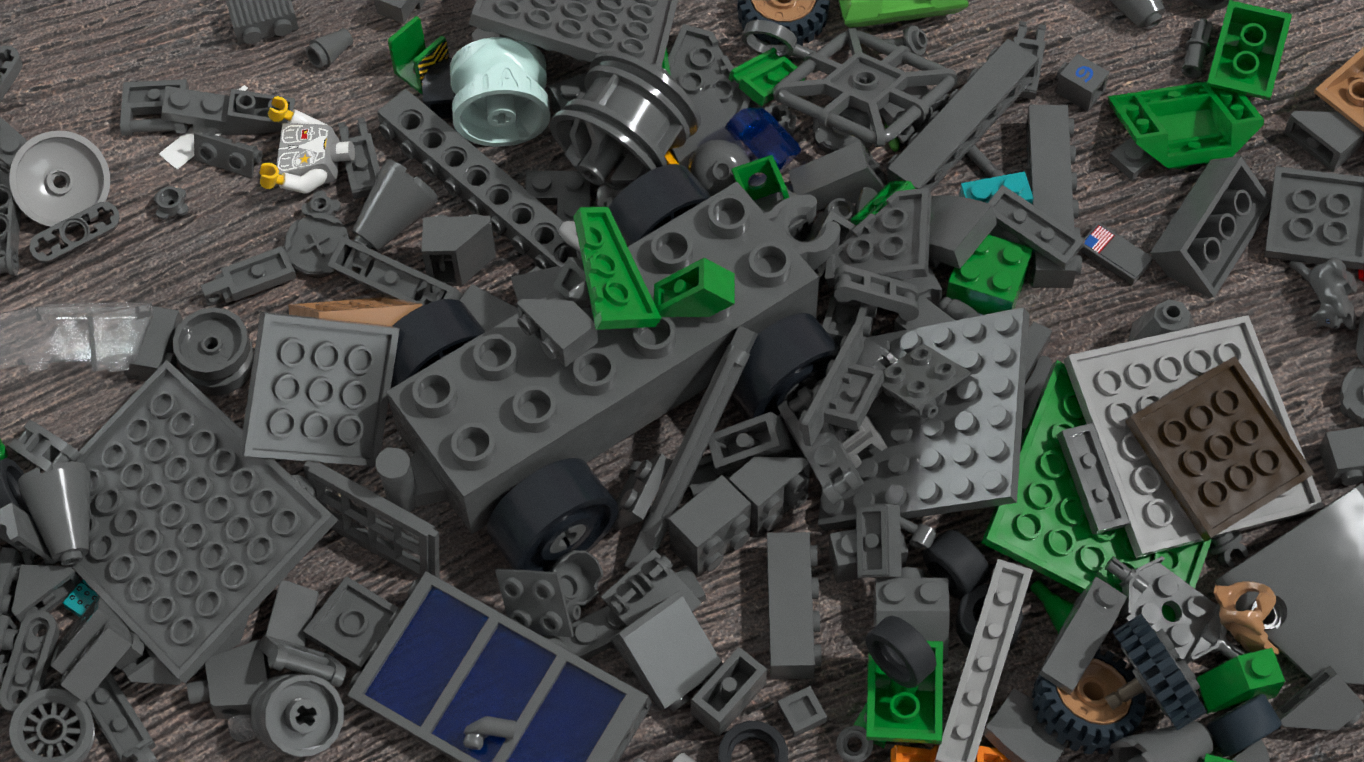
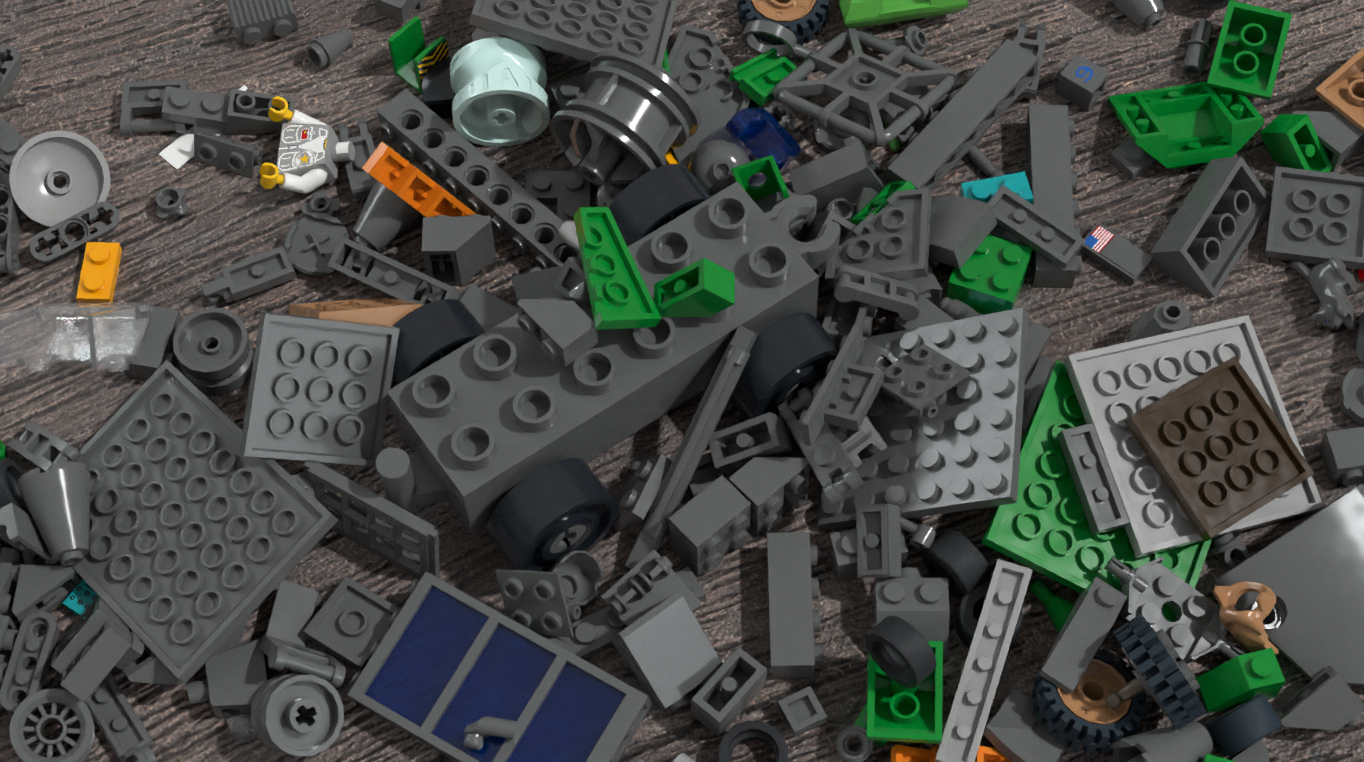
none -> light orange plate [76,242,122,306]
none -> orange slope [362,142,476,217]
none -> green slope [1260,114,1333,173]

